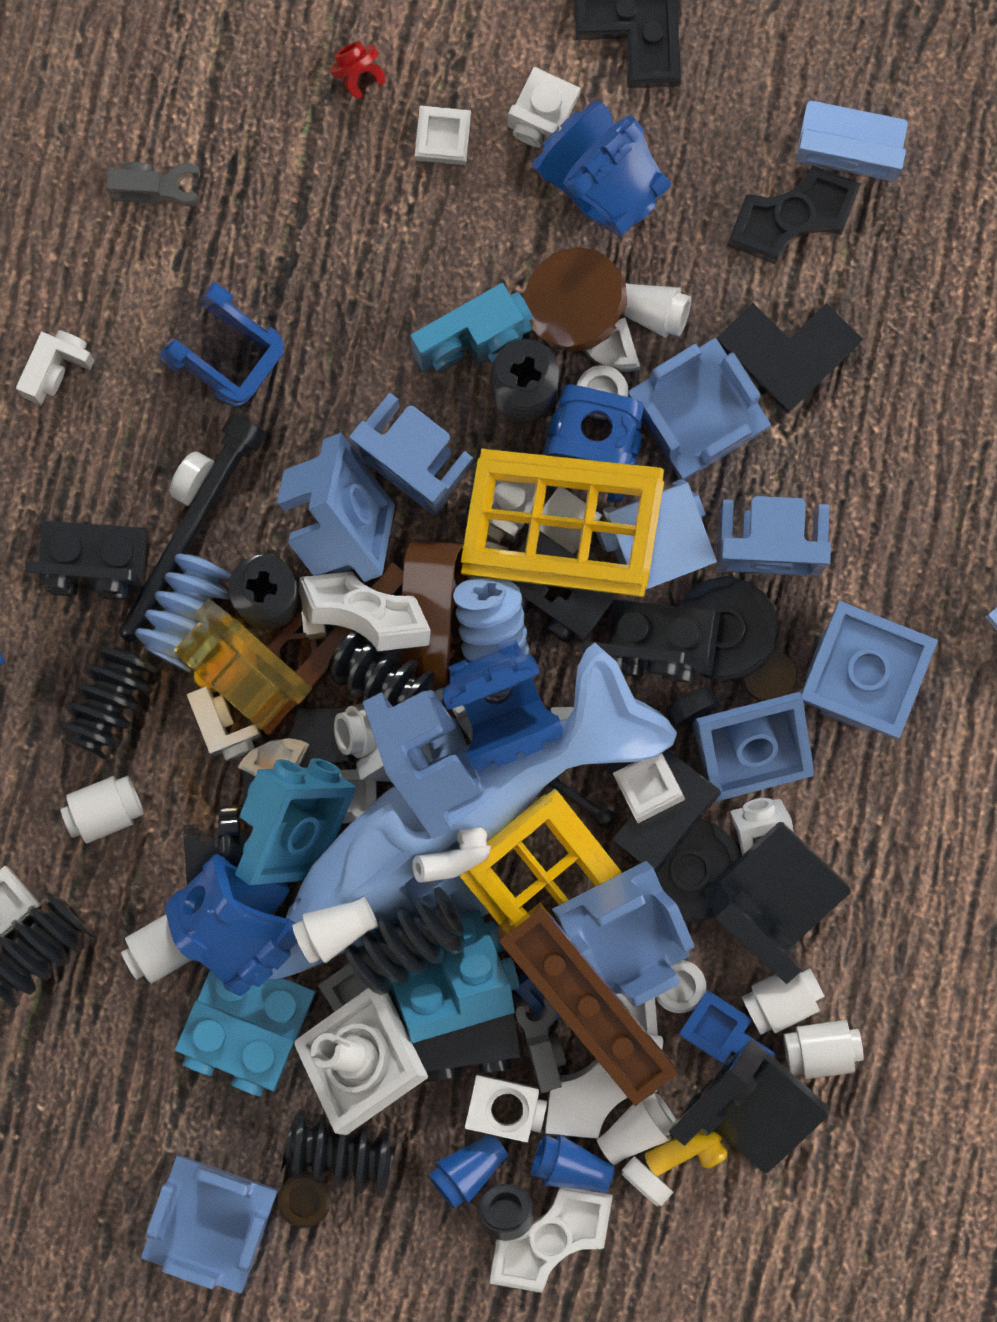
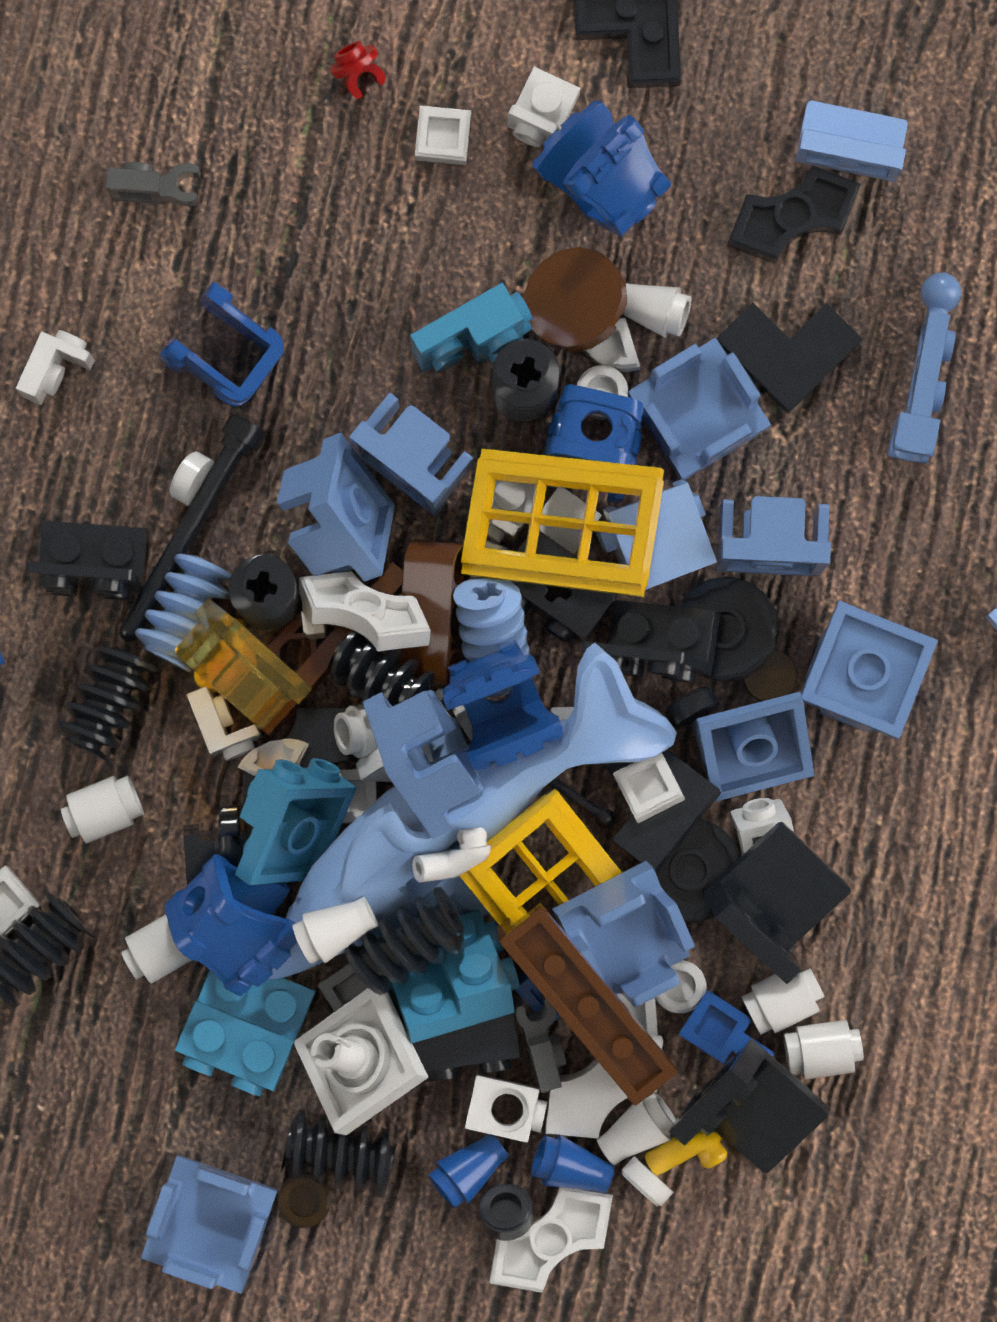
none -> medium blue plate [887,272,962,464]

